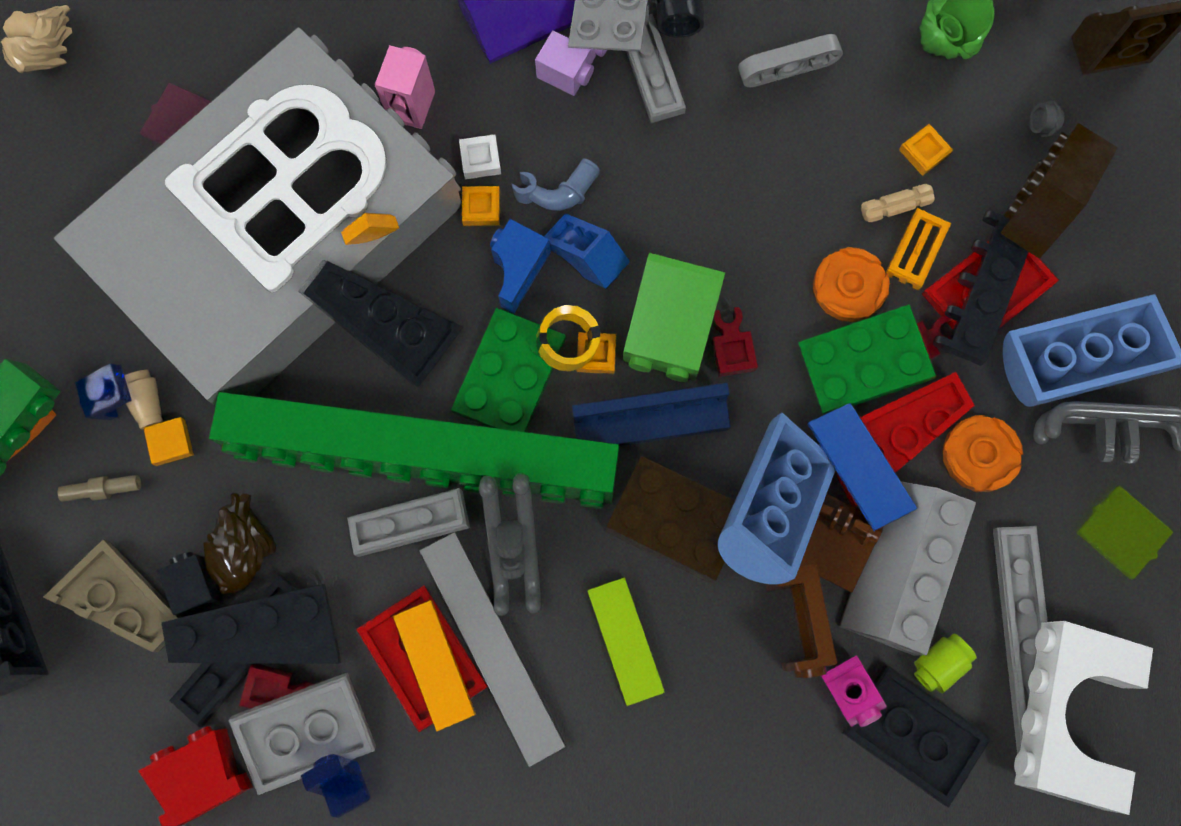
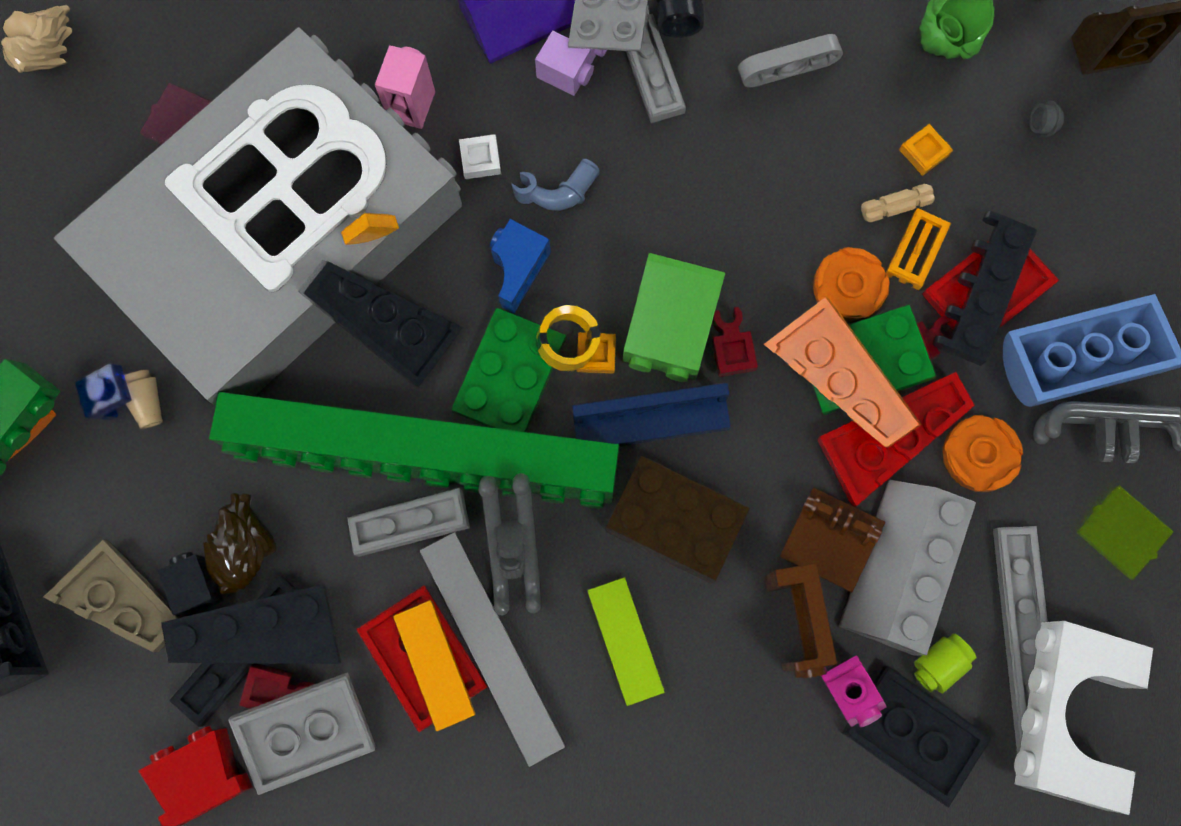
dark tan bar [57,475,141,502] -> none
light orange tile [143,417,194,466] -> none
clear blue bracket [301,754,370,818] -> none
light orange tile [462,186,500,226] -> none
blue arch [544,213,630,289] -> none
medium blue brick [718,413,835,584] -> none
blue piece [807,403,917,531] -> none
dark brown brick [1001,123,1118,259] -> none
none -> orange wing [764,297,922,448]

